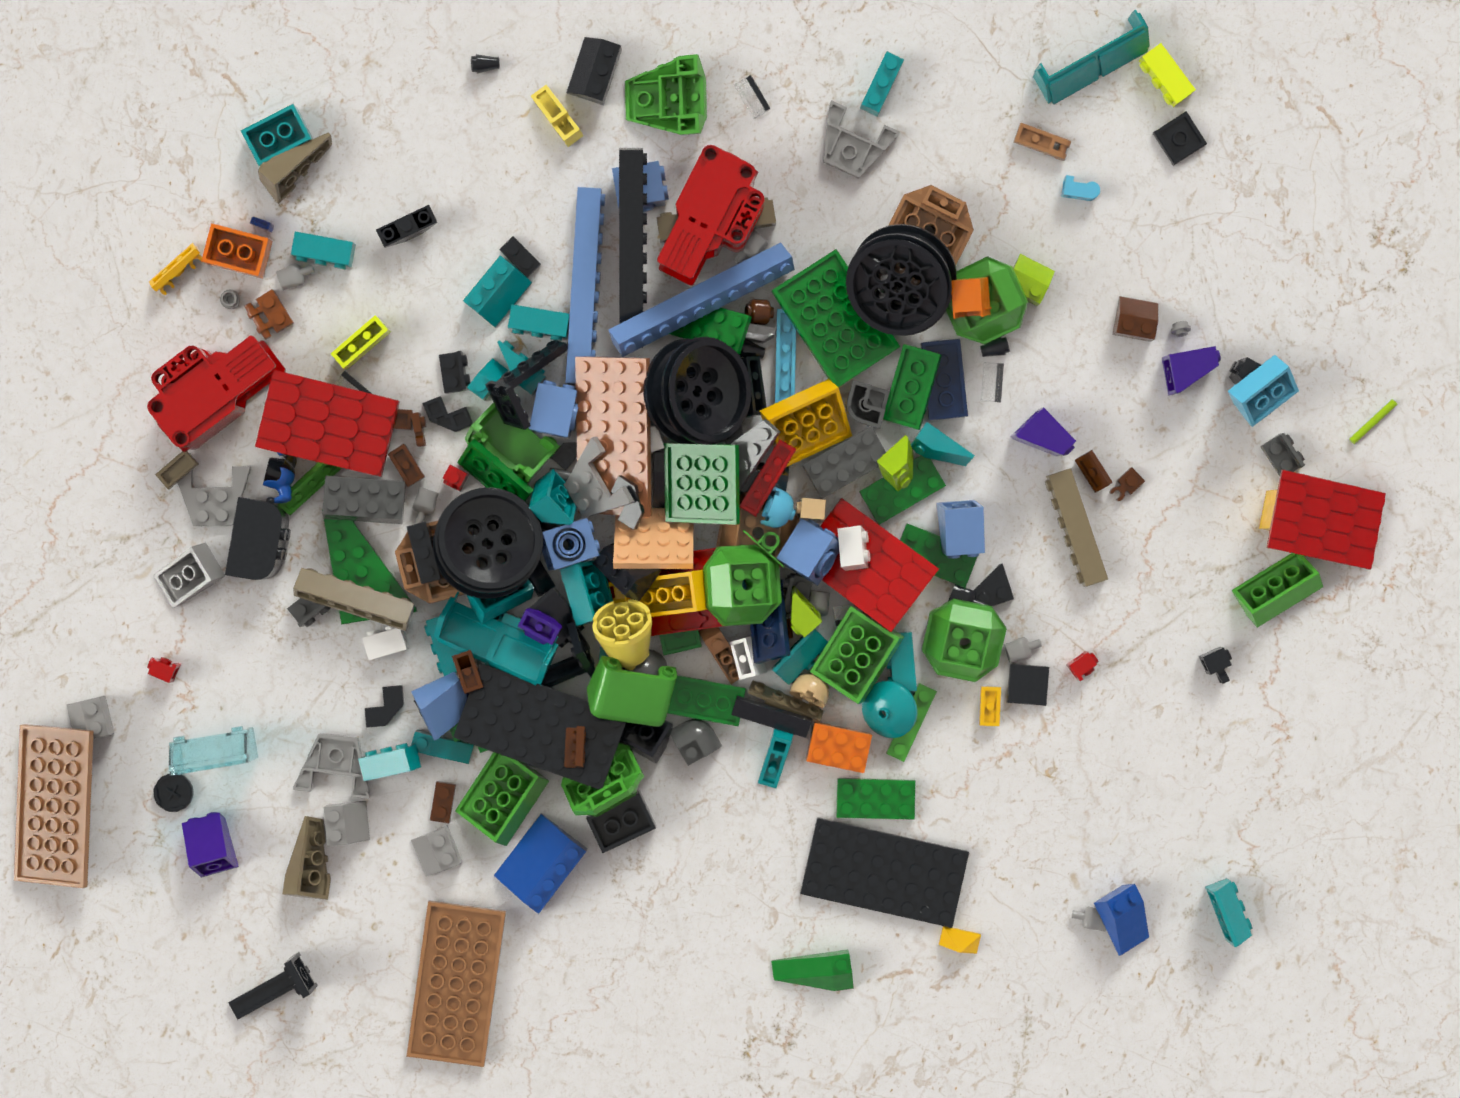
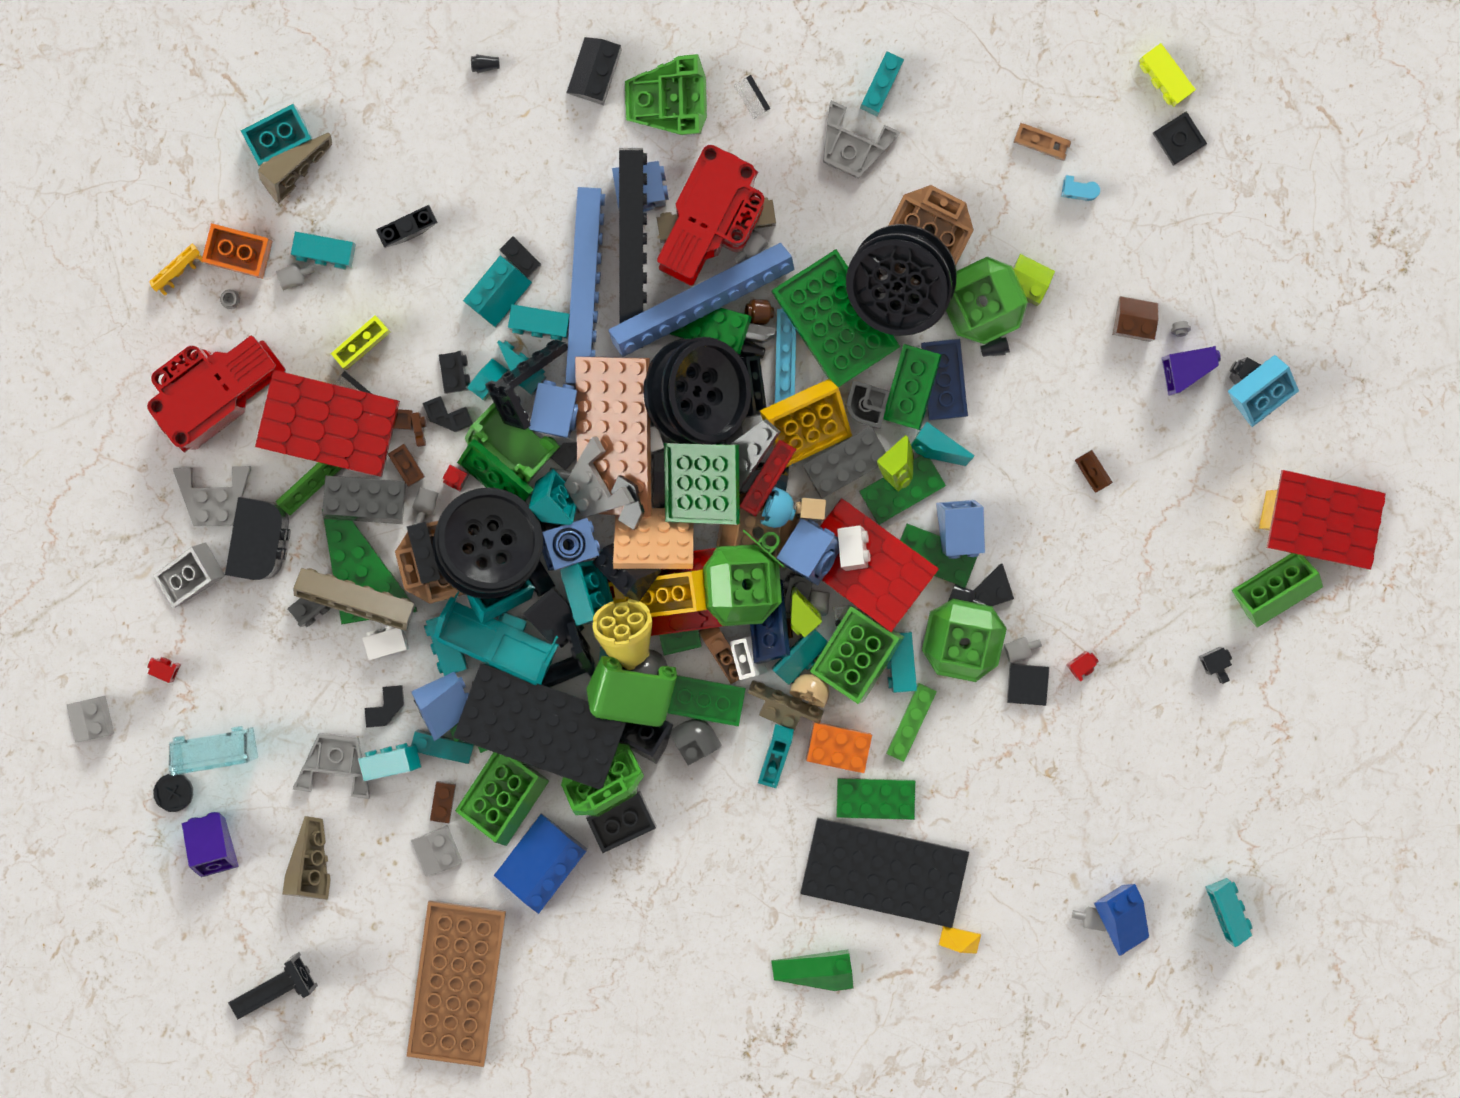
medium nougat plate [14,724,94,888] -> none
dark tan tile [155,451,199,490] -> none
dark orange plate [244,289,294,340] -> none
clear blue tile [250,217,274,233] -> none
piece [263,452,297,504] -> none
light grey slope [323,801,370,846] -> none
reddish brown slope [452,650,484,694] -> none
dark purple slope [518,608,562,645] -> none
light yellow slope [531,85,584,147] -> none
reddish brown bracket [564,726,586,768] -> none
black tile [731,695,812,738] -> none
teal dish [862,681,917,738] -> none
orange piece [952,277,992,319] -> none
yellow plate [979,686,1001,726] -> none
clear tile [981,362,1004,403] -> none
dark purple slope [1010,407,1076,456] -> none
teal piece [1033,9,1150,104] -> none
dark tan brick [1045,468,1108,587] -> none
reddish brown plate [1109,467,1145,501] -> none
dark grey bracket [1260,433,1305,476] -> none
lime bar [1349,399,1397,444] -> none

